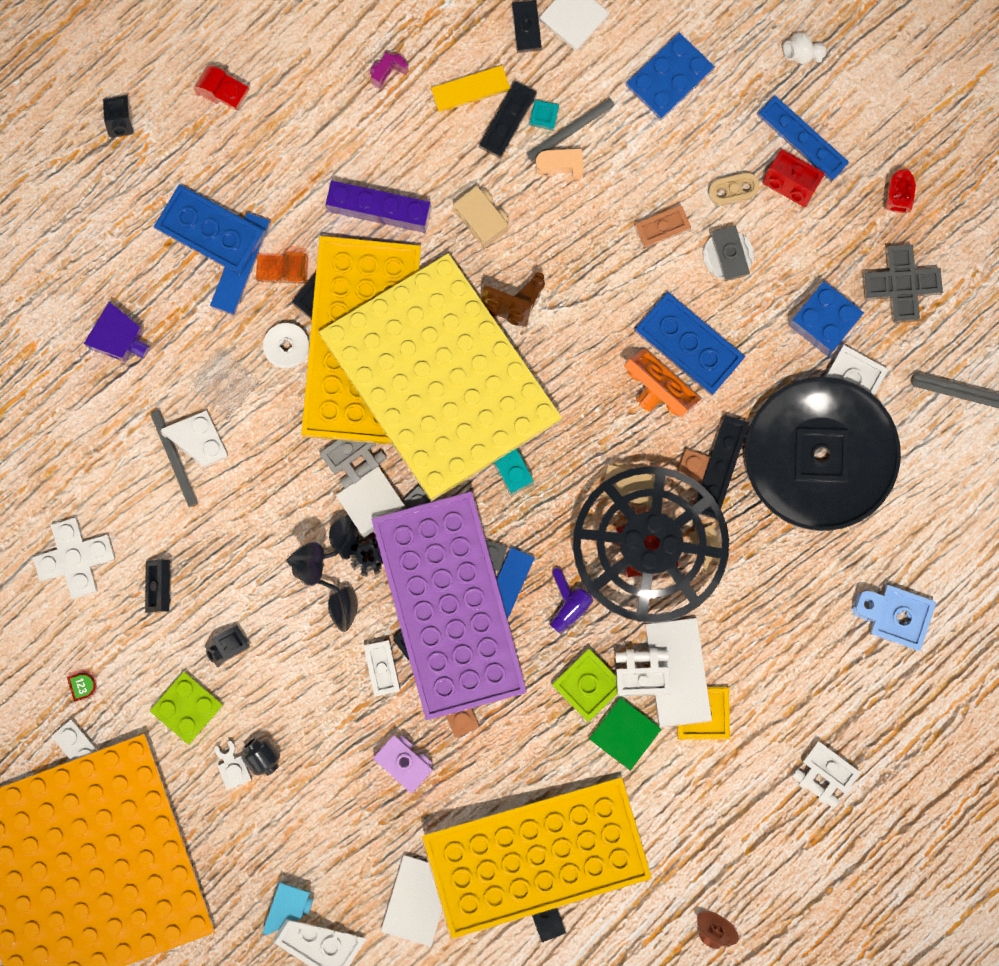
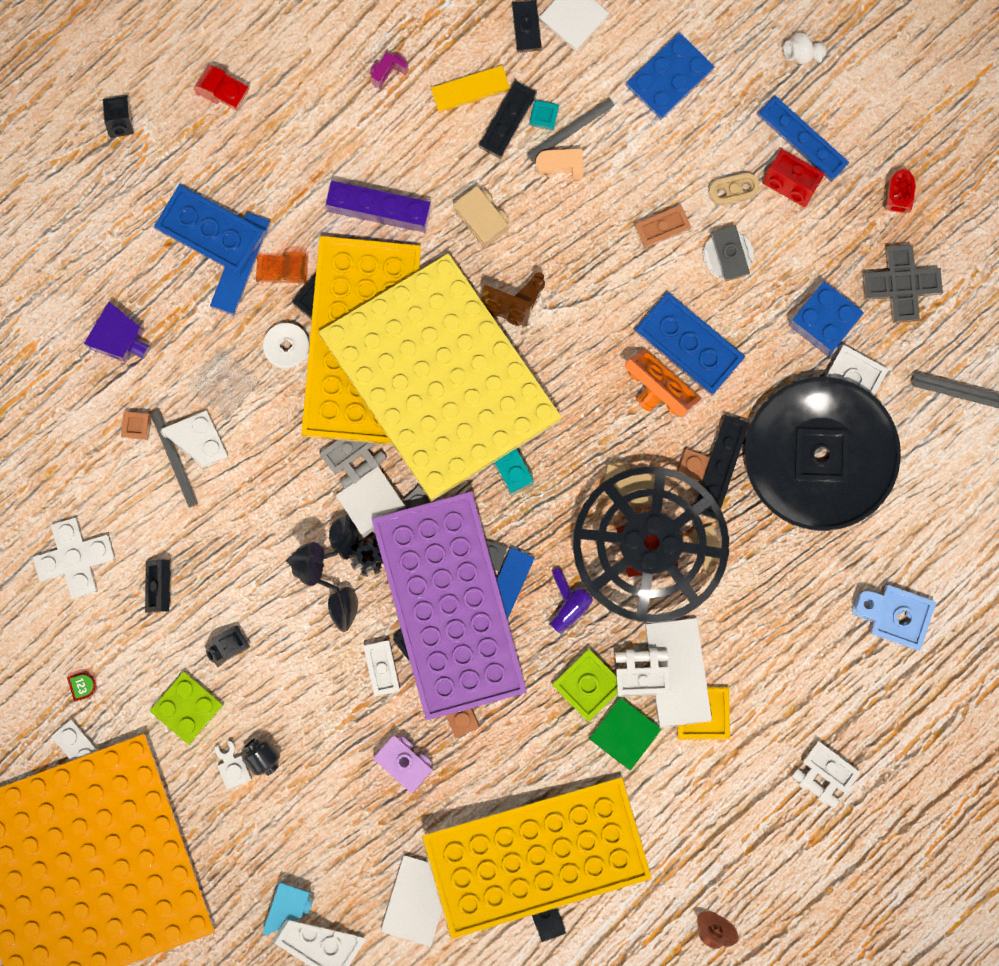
none -> nougat plate [121,412,151,440]

